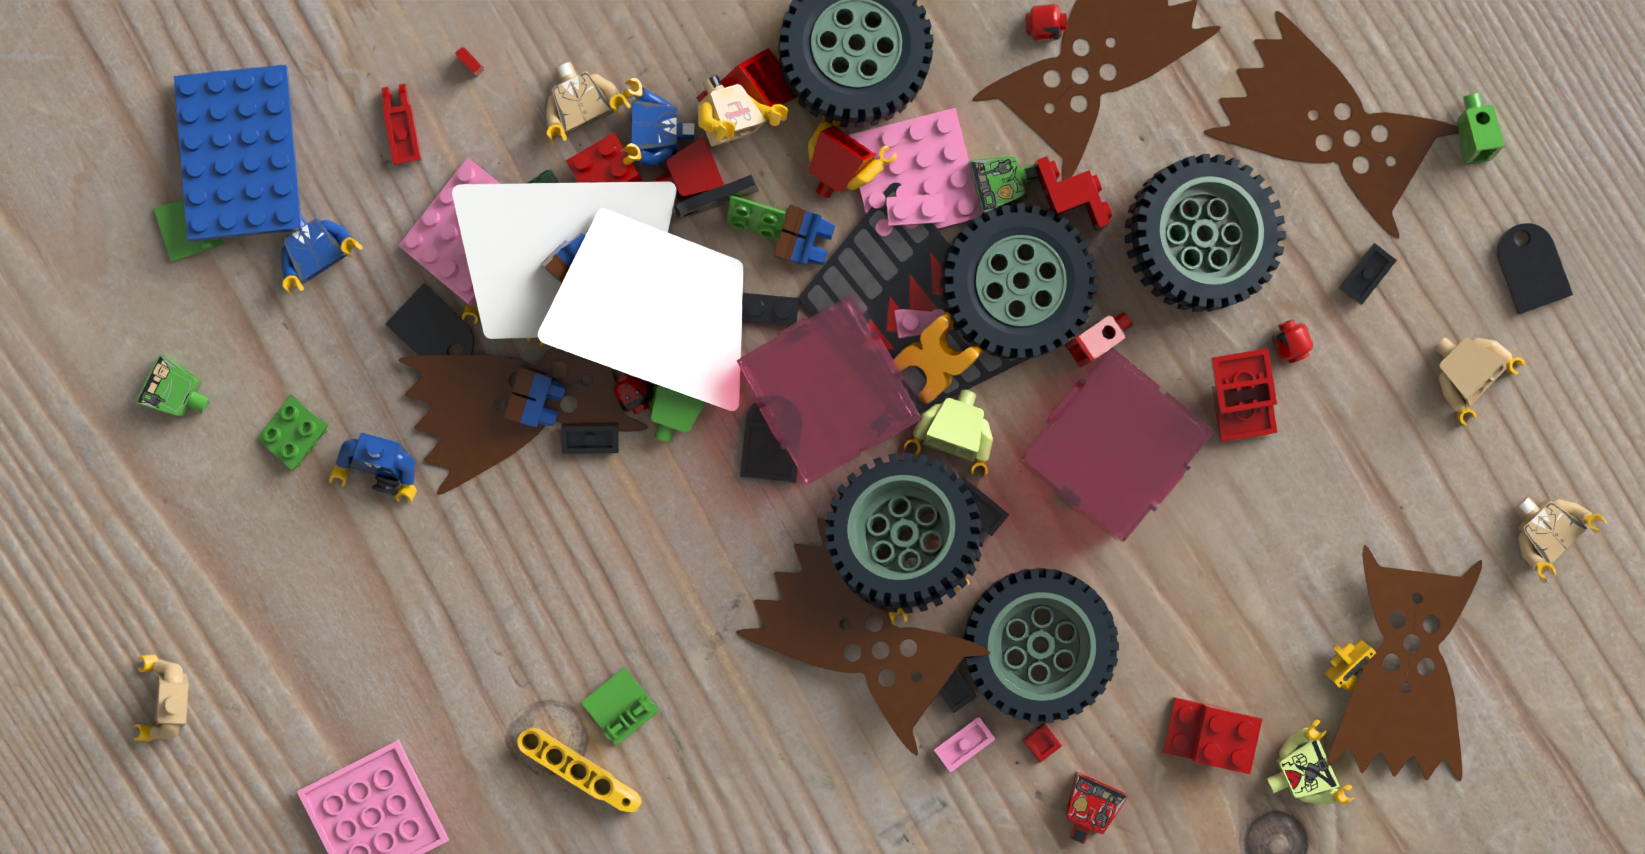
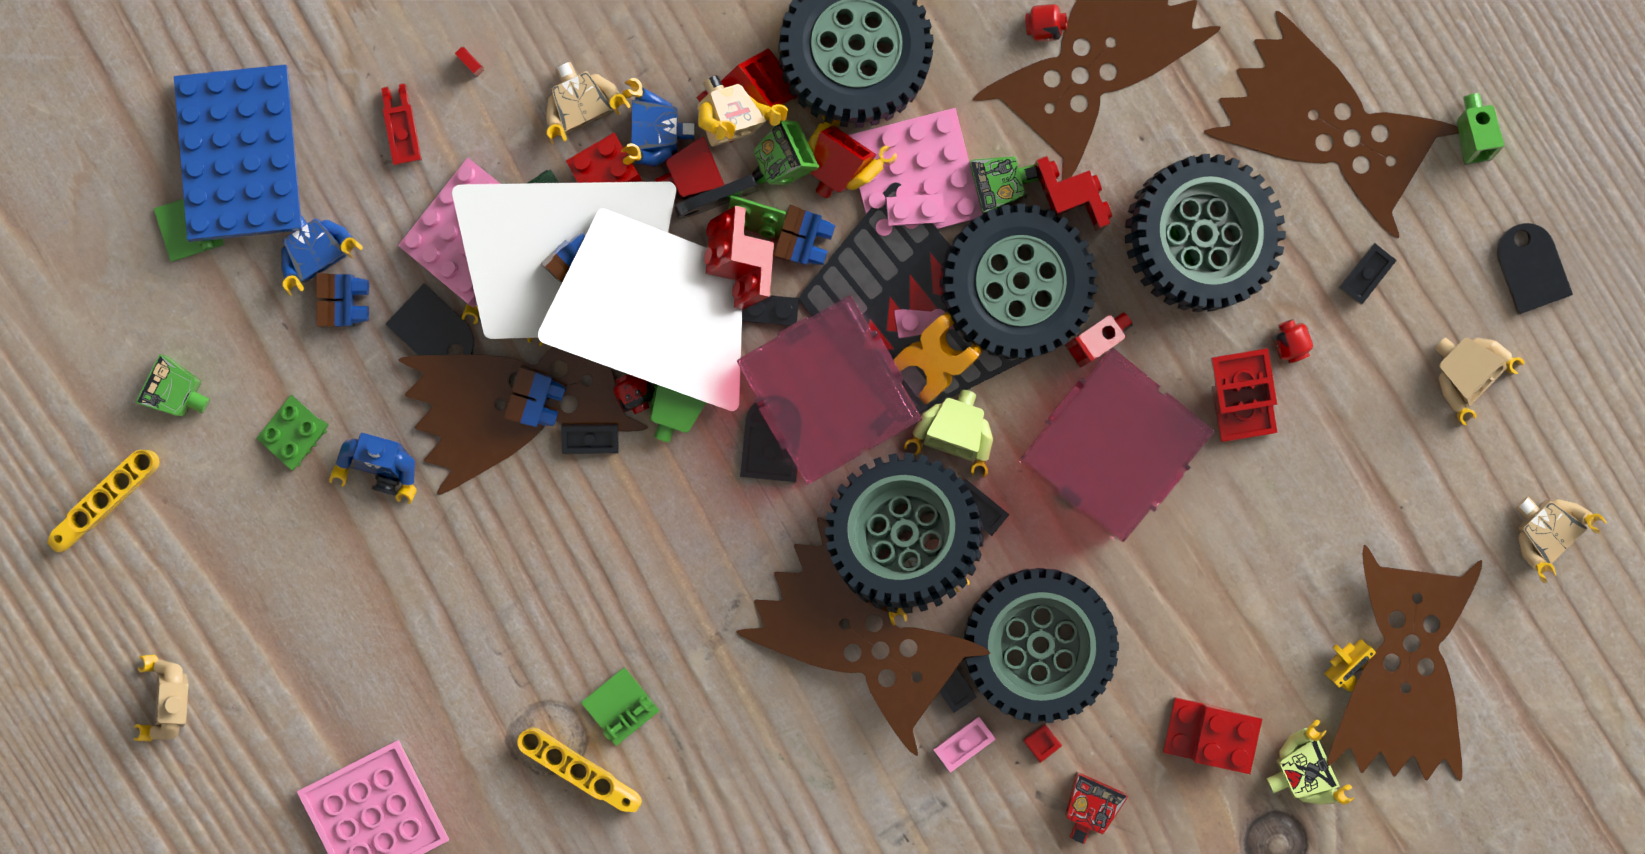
none -> yellow piece [47,449,160,553]
none -> blue hips [316,273,369,328]
none -> red bracket [704,206,774,310]
none -> bright green torso [752,120,819,185]

